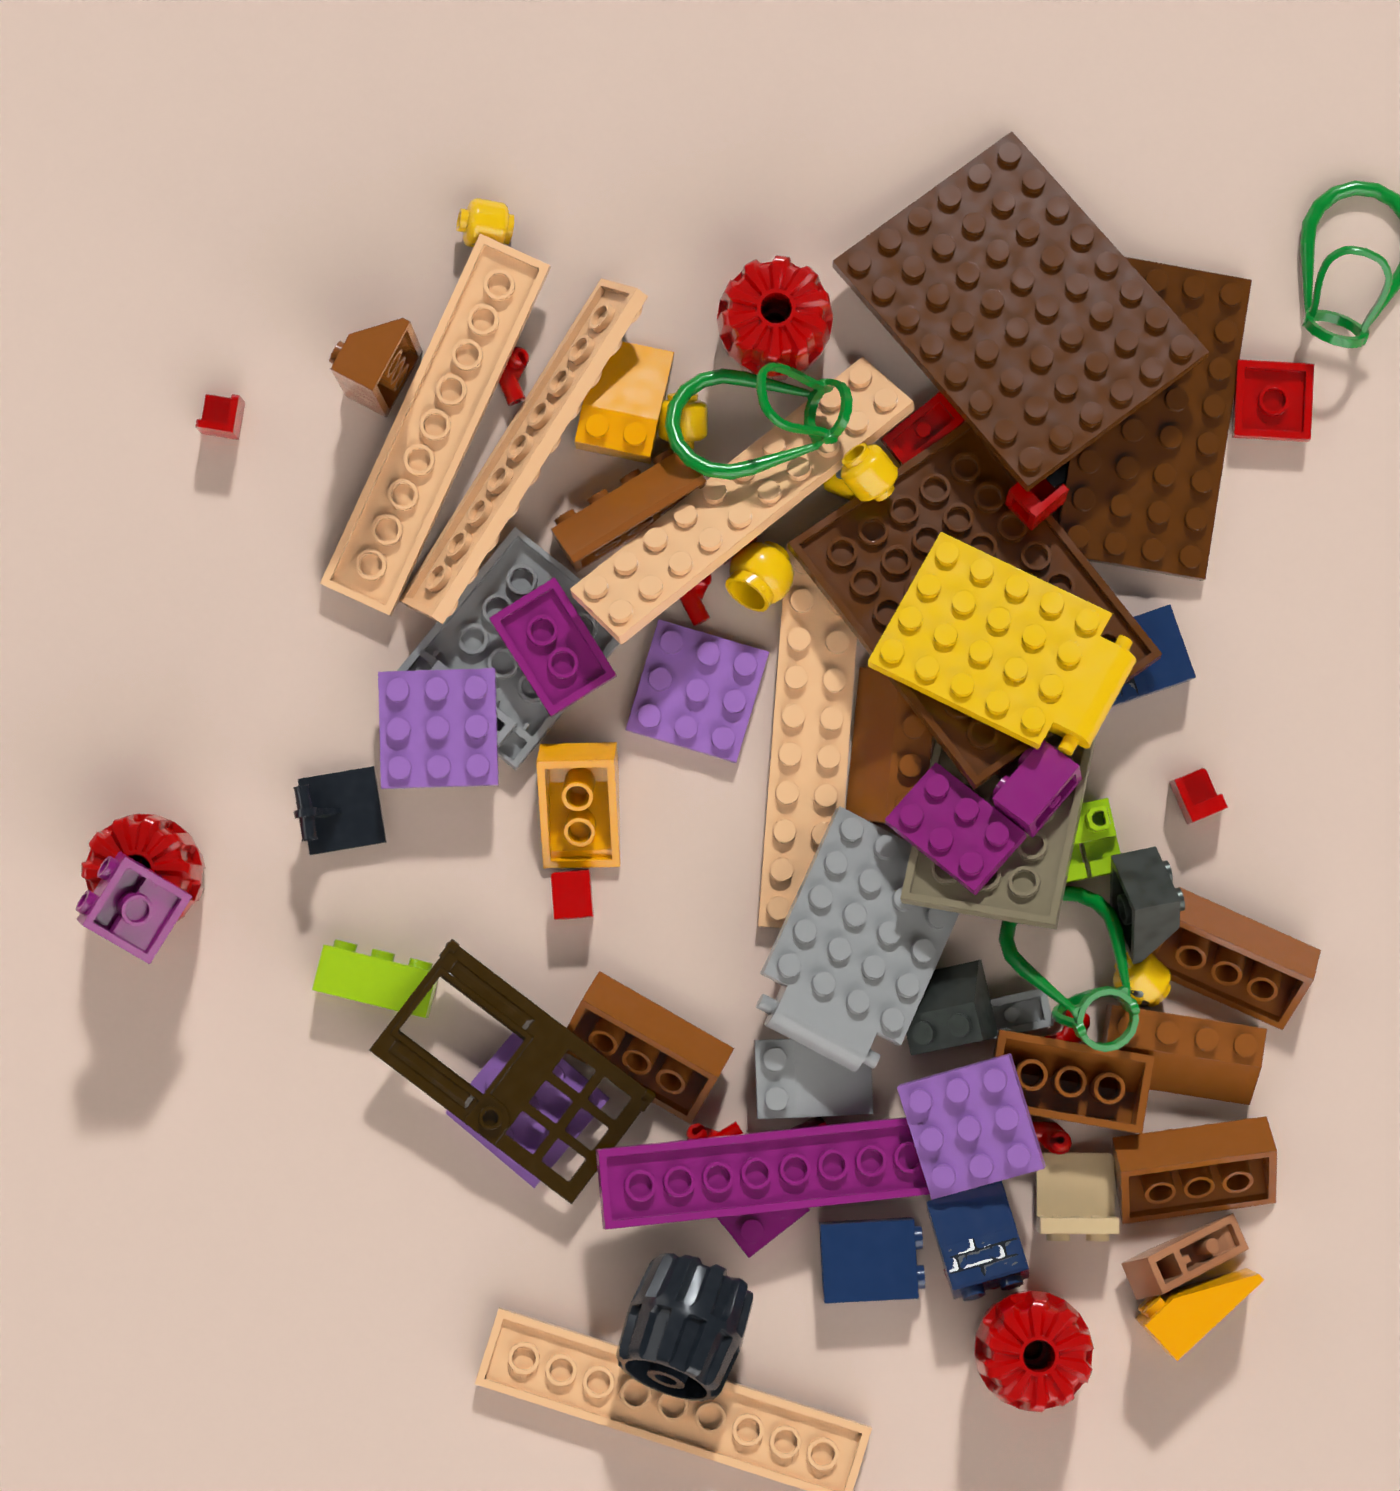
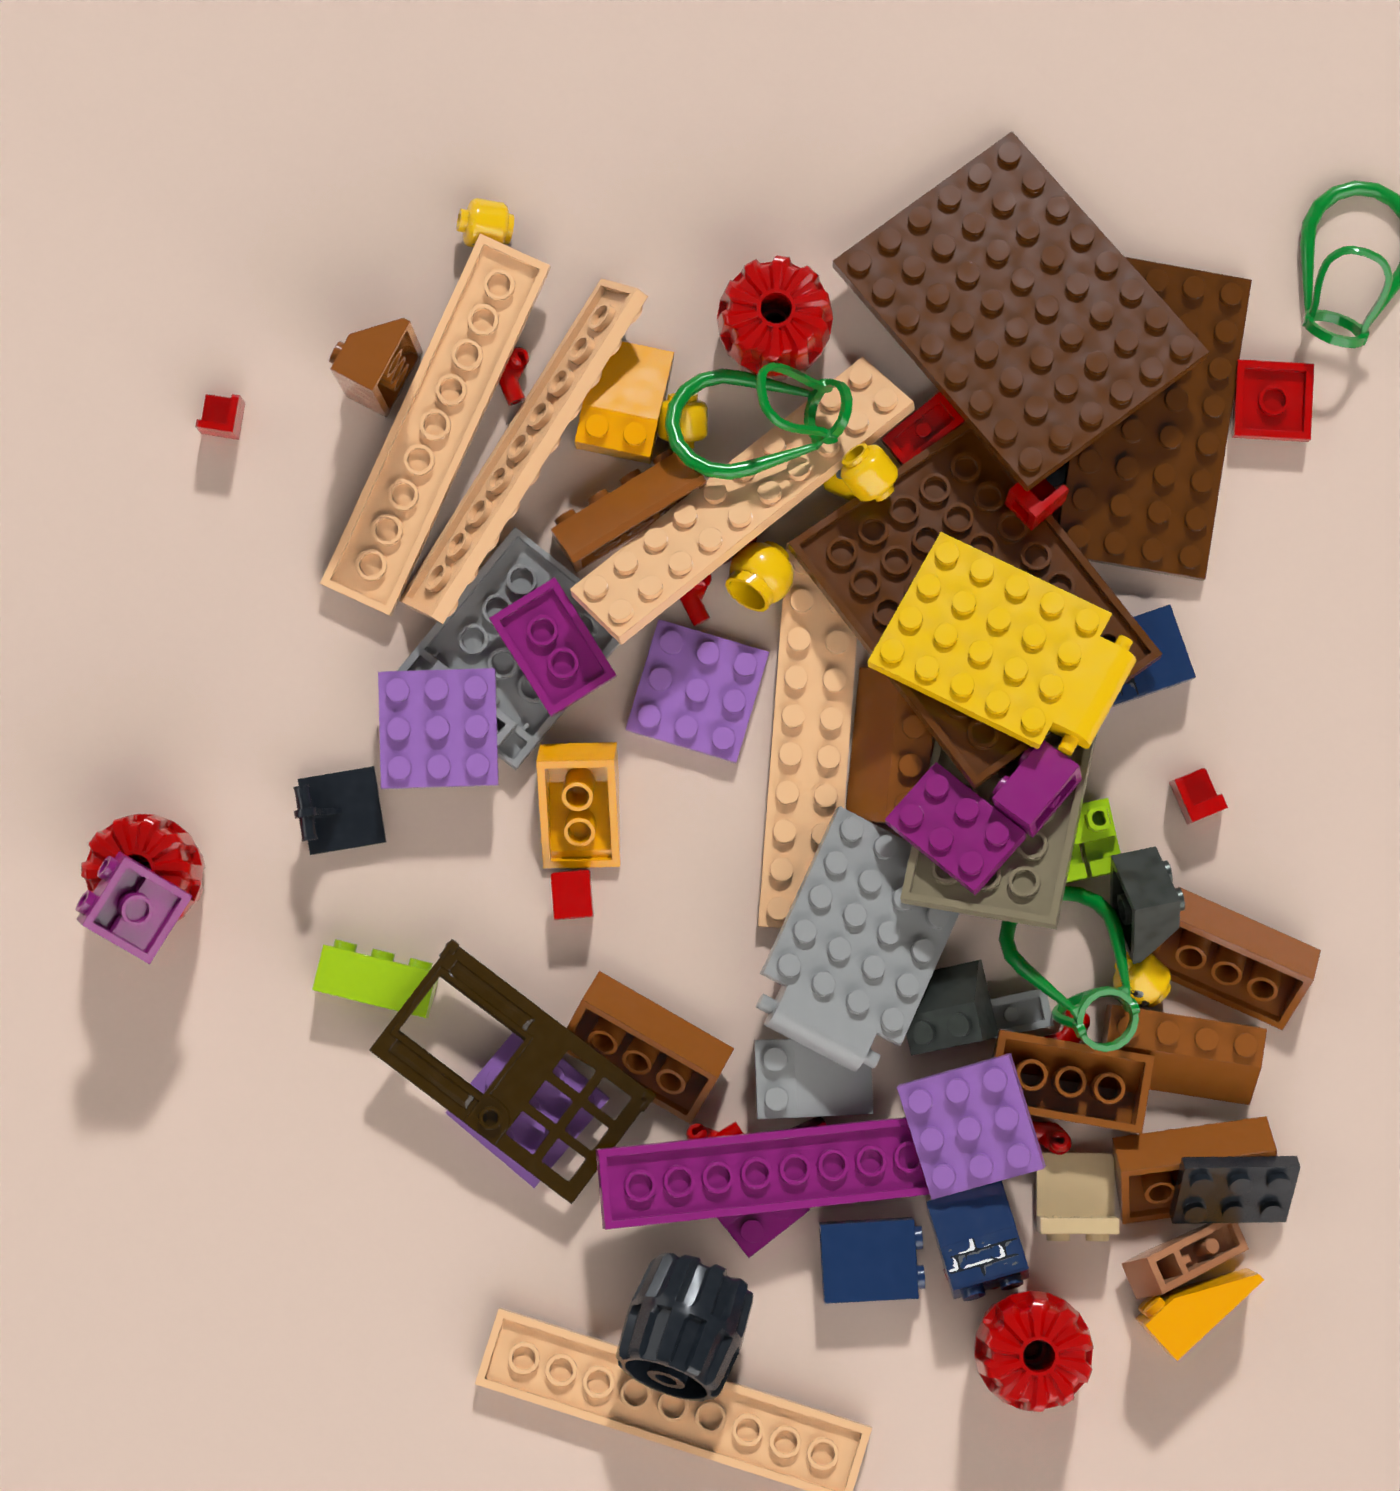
none -> black plate [1169,1156,1300,1224]

